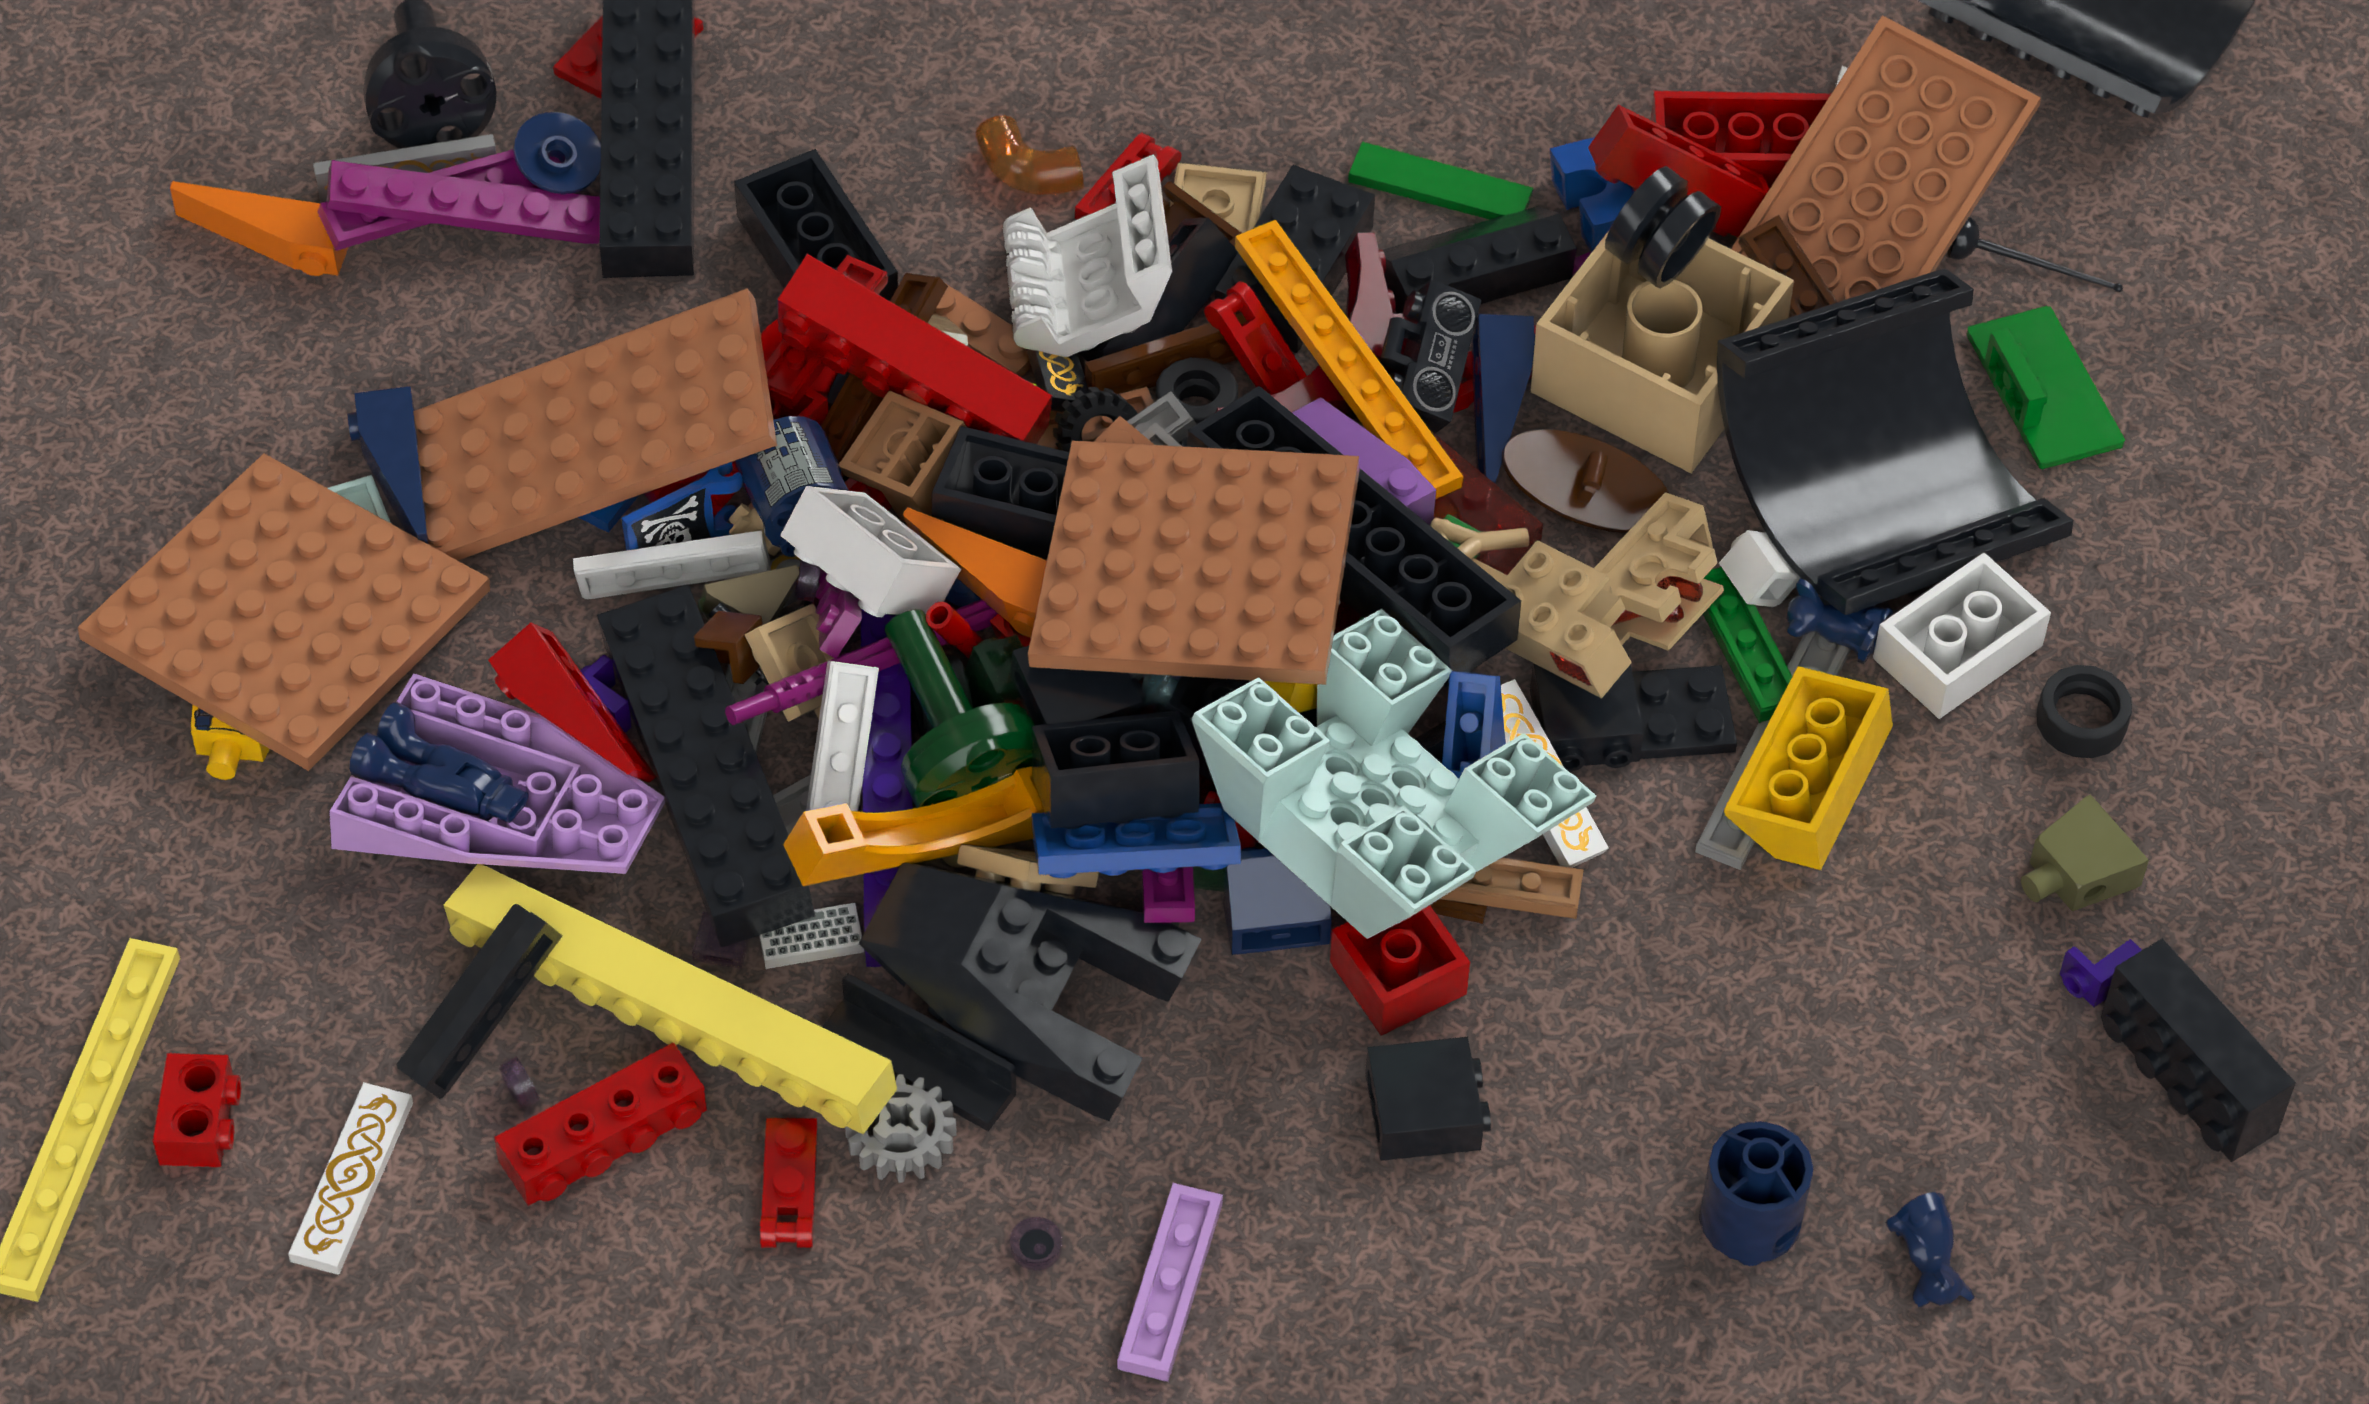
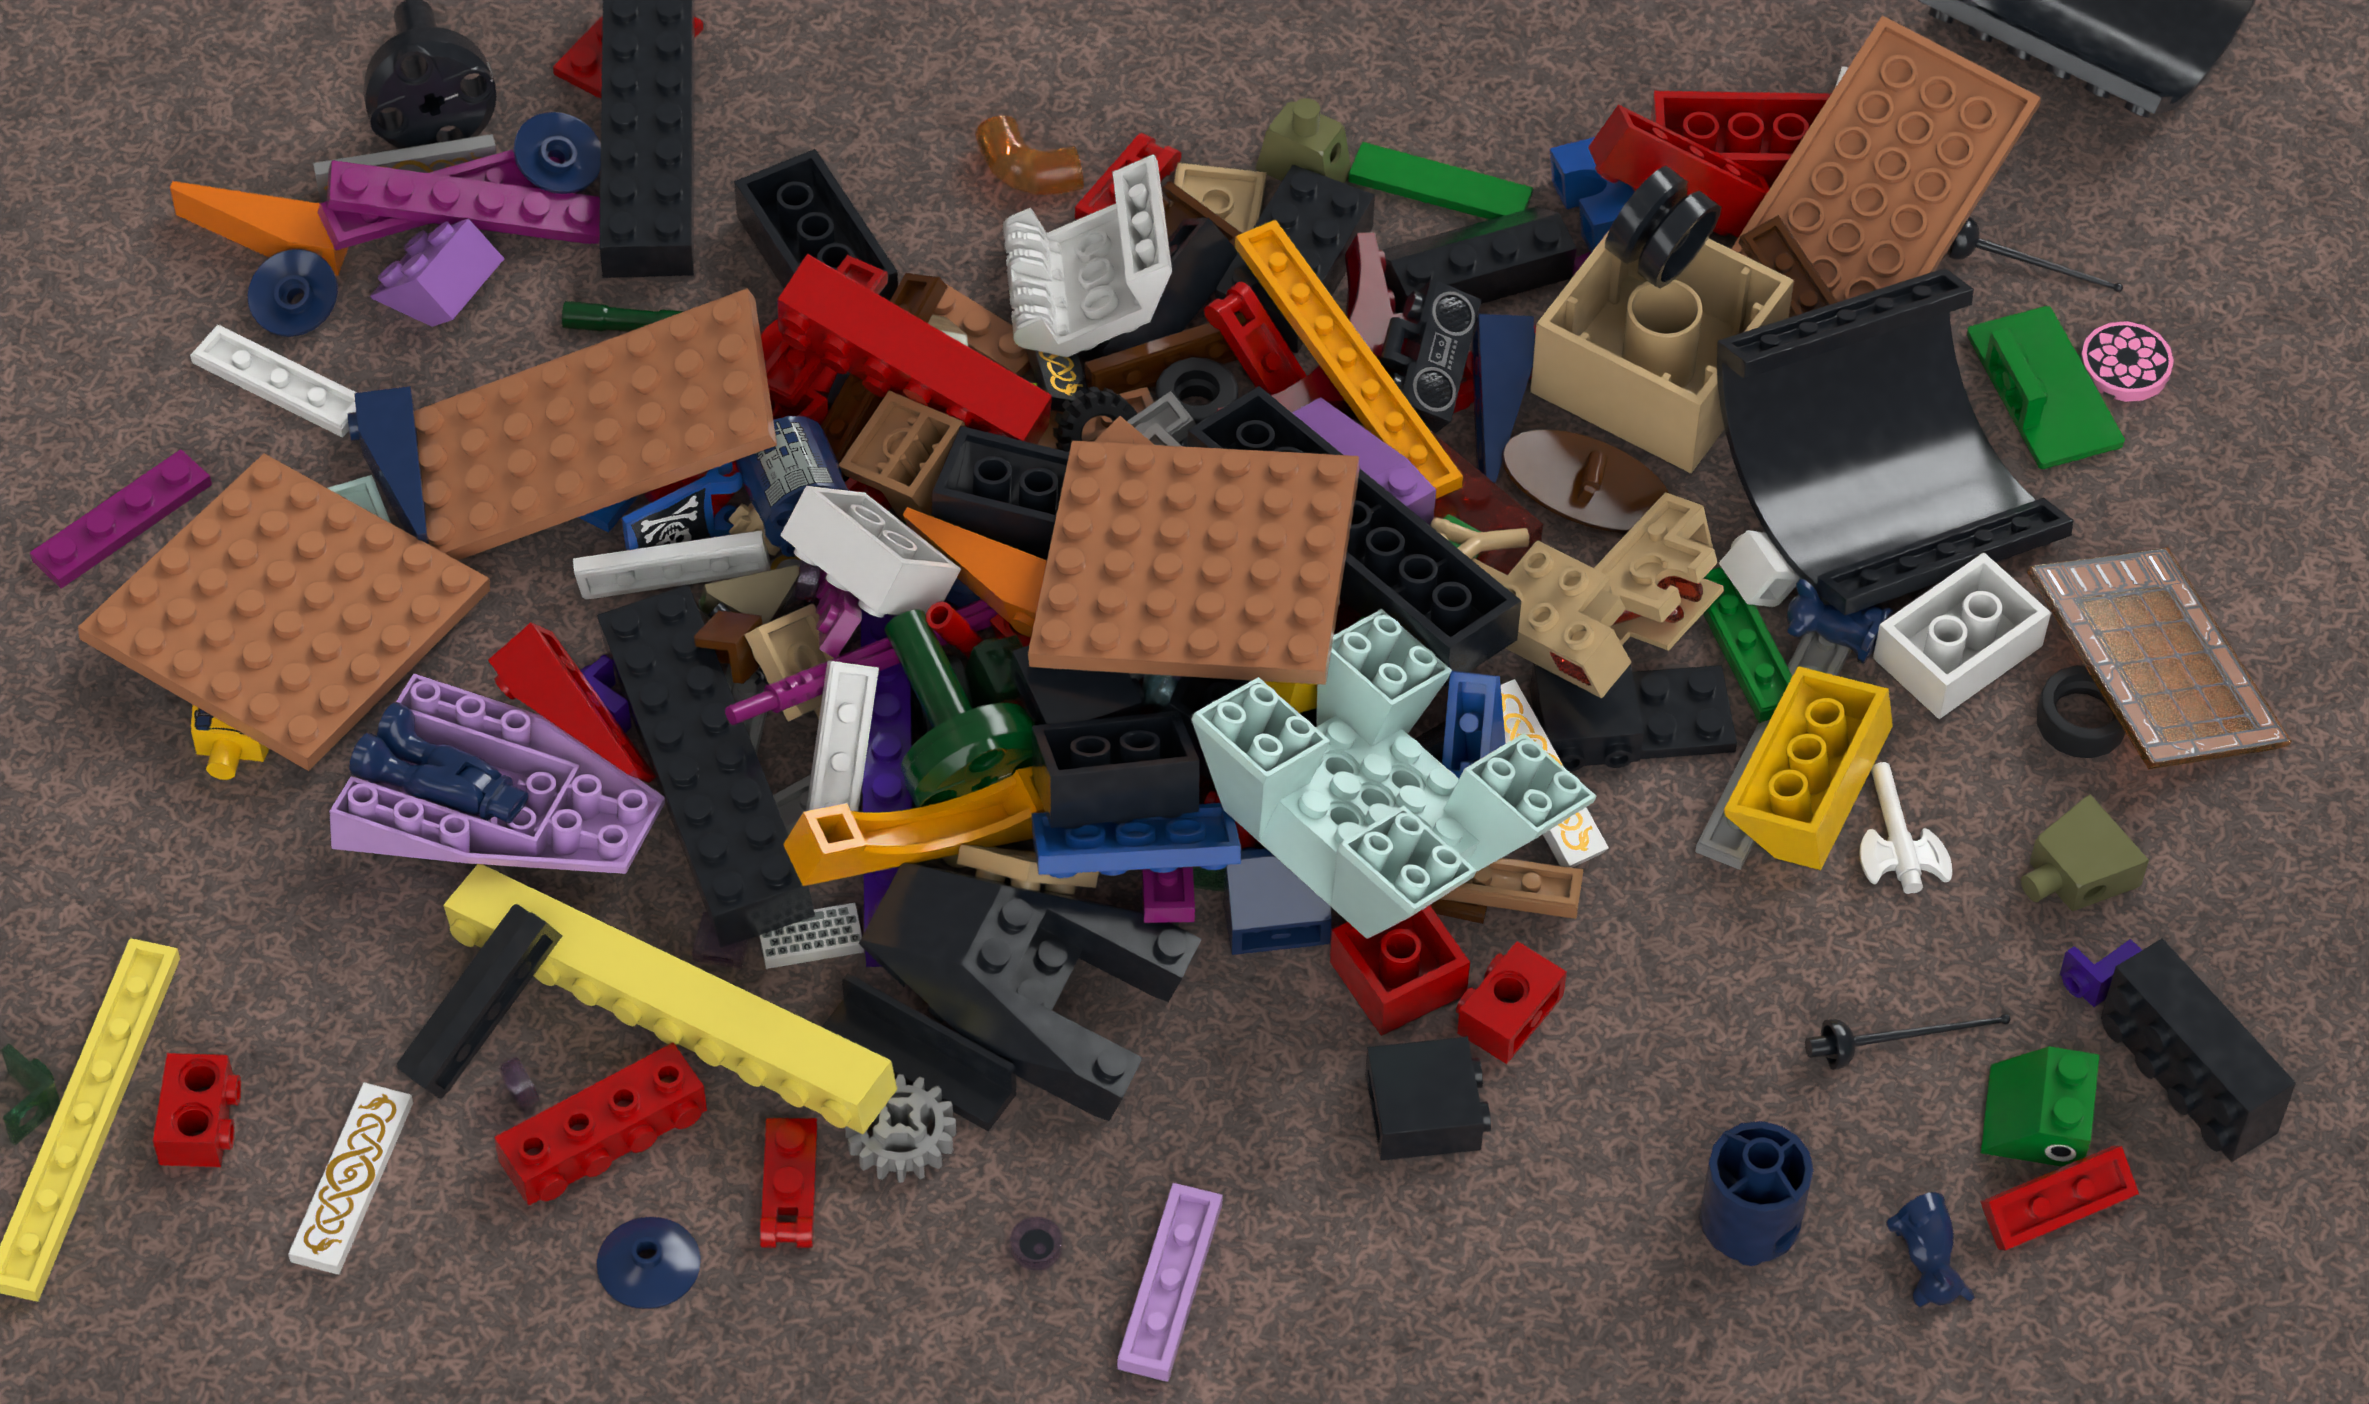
none -> clear green bracket [1,1043,60,1145]
none -> magenta plate [30,449,212,589]
none -> white tile [190,325,356,438]
none -> dark blue dish [247,249,338,337]
none -> medium lavender slope [370,218,505,327]
none -> dark green piece [562,301,684,332]
none -> dark blue dish [597,1217,701,1309]
none -> olive torso [1256,98,1351,183]
none -> red brick [1456,941,1567,1064]
none -> black sword [1805,1014,2011,1070]
none -> white piece [1859,762,1952,894]
none -> green slope [1980,1046,2100,1167]
none -> red plate [1980,1145,2139,1250]
none -> piece [2027,547,2292,770]
none -> bright pink tile [2080,321,2174,402]

